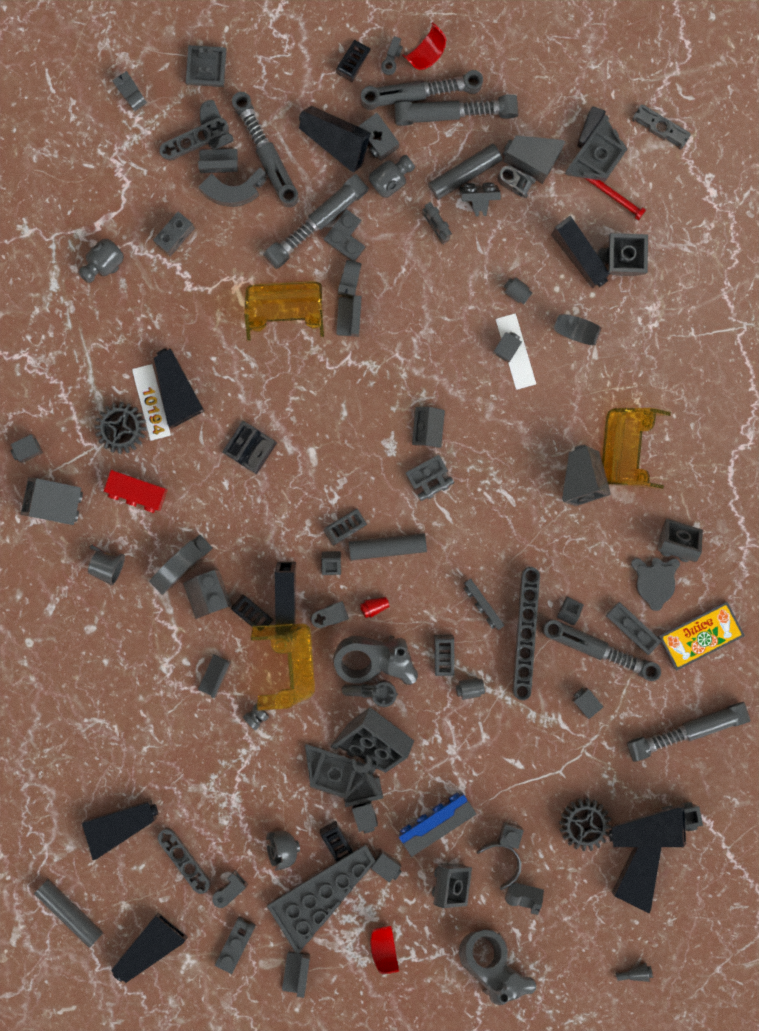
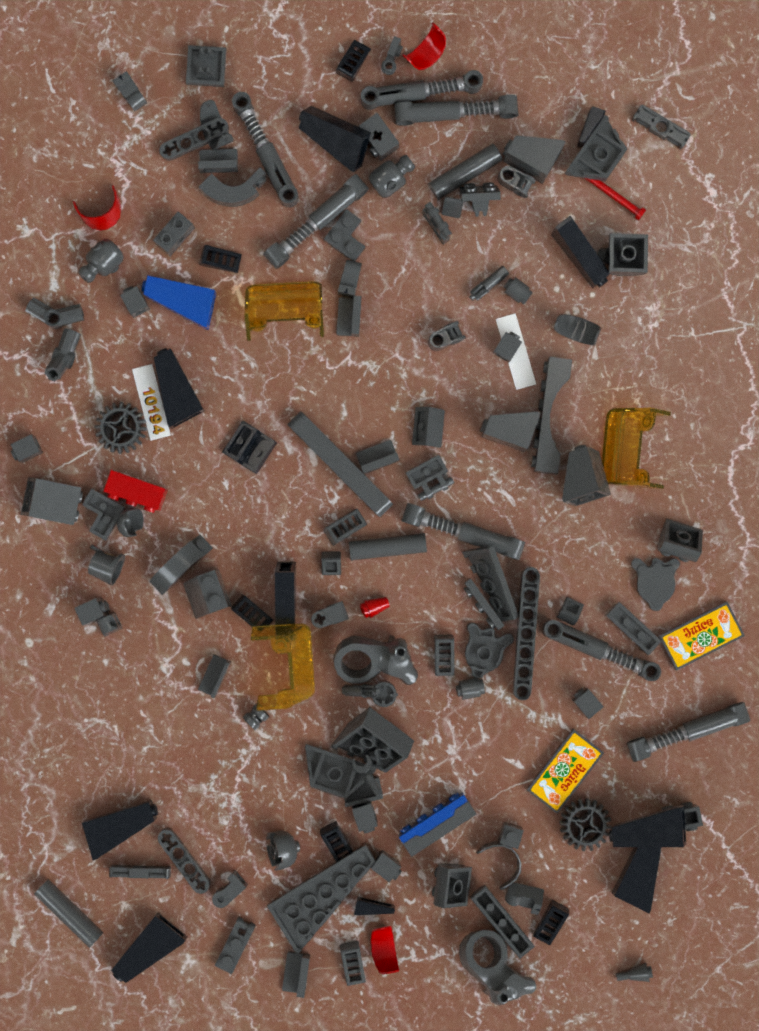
none -> dark grey piece [25,297,85,329]
none -> dark grey piece [45,328,81,382]
none -> red piece [73,185,121,231]
none -> dark grey brick [74,598,110,626]
none -> dark grey plate [82,488,125,541]
none -> dark grey leg [97,613,123,637]
none -> dark grey piece [109,865,171,879]
none -> dark grey hair [117,508,144,537]
none -> dark grey brick [120,286,150,318]
none -> blue slope [142,276,217,330]
none -> black slope [199,245,242,273]
none -> dark grey beam [287,411,393,518]
none -> dark grey slope [340,941,366,986]
none -> black slope [354,897,395,915]
none -> dark grey panel [356,440,400,474]
none -> dark grey piece [401,503,526,561]
none -> dark grey piece [428,321,466,351]
none -> dark grey slope [442,197,463,218]
none -> dark grey wing [462,546,519,621]
none -> dark grey tile [465,623,514,679]
none -> dark grey piece [469,266,509,301]
none -> dark grey brick [470,885,535,959]
none -> dark grey slope [480,411,540,452]
none -> tile [526,729,604,814]
none -> dark grey arch [531,357,572,475]
none -> black slope [533,900,569,945]

